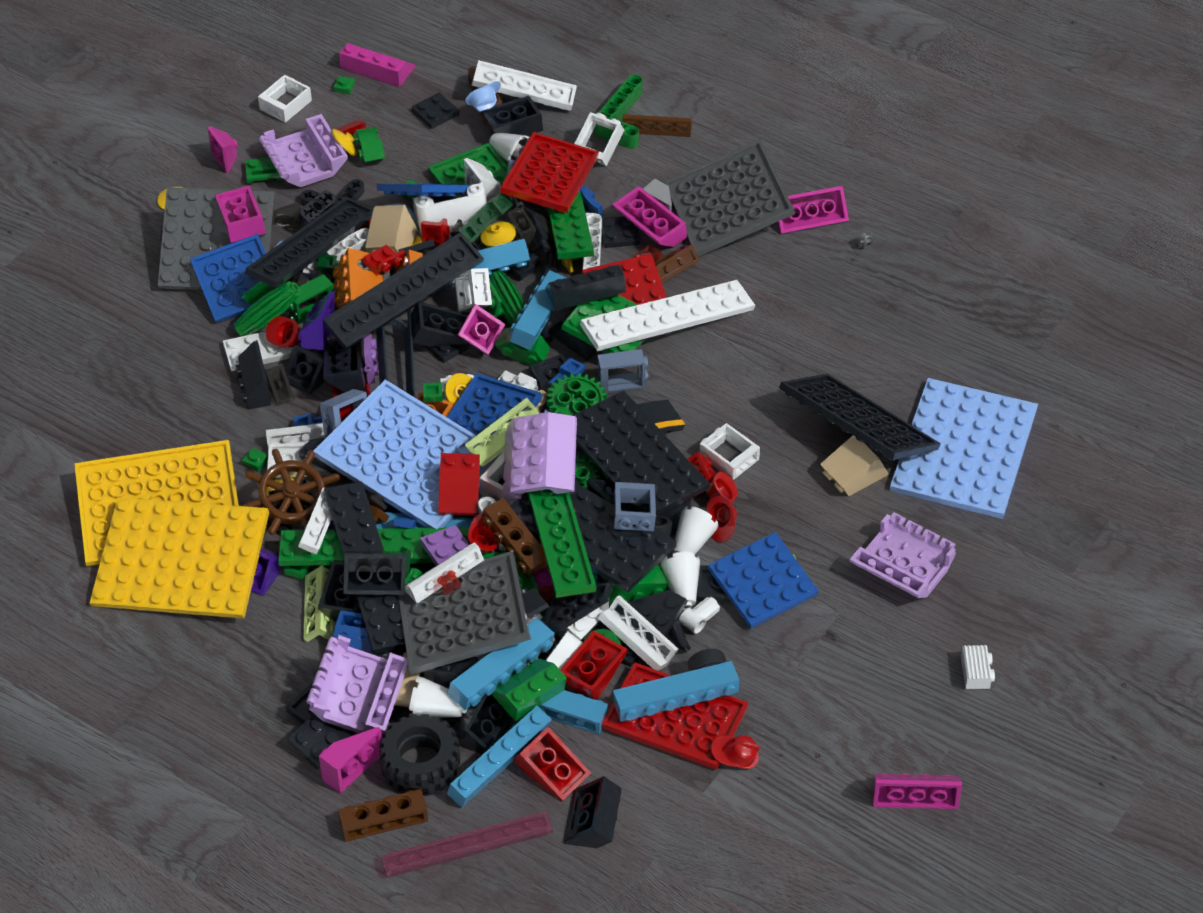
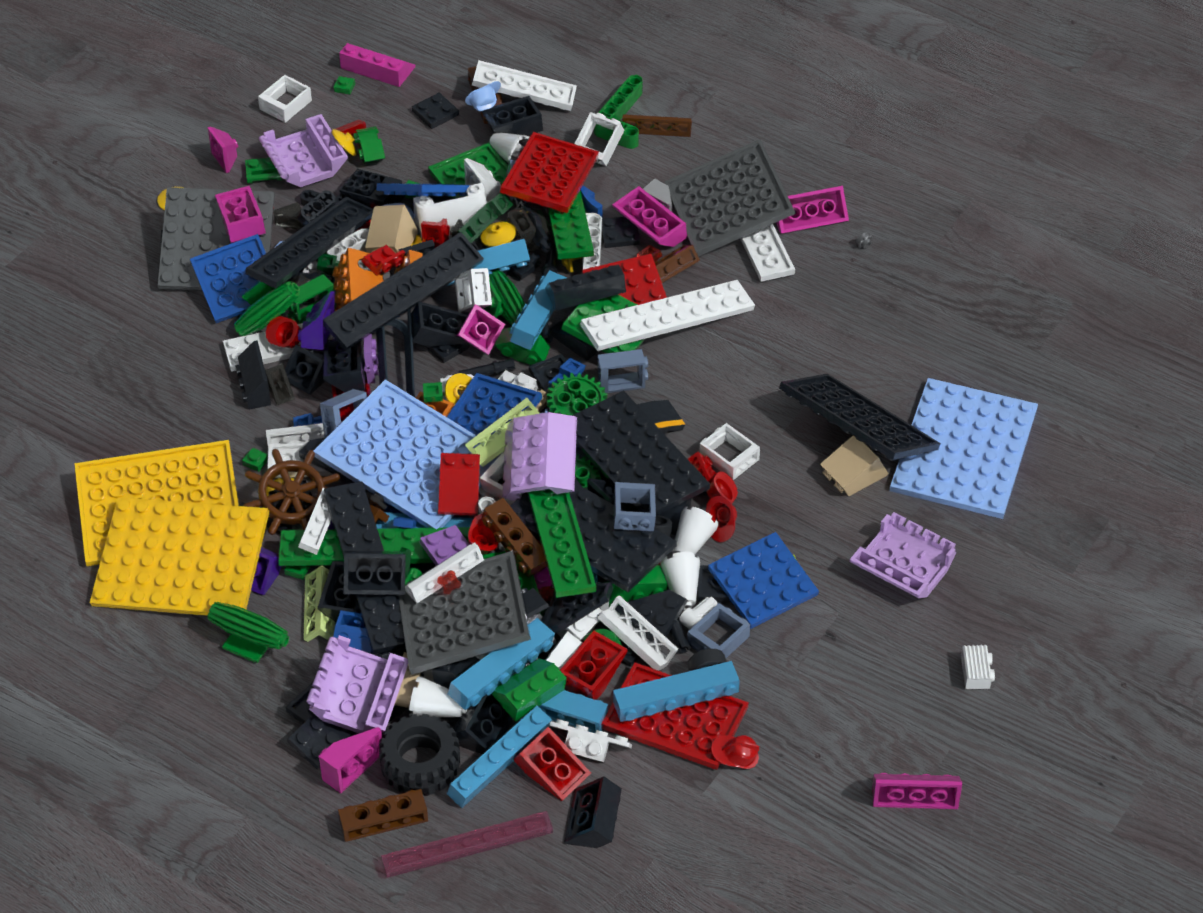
none -> green plate [208,602,289,663]
none -> black slope [339,169,405,209]
none -> black pin [458,358,516,376]
none -> white bracket [549,719,632,762]
none -> sand blue window [687,603,750,658]
none -> white plate [740,224,795,282]

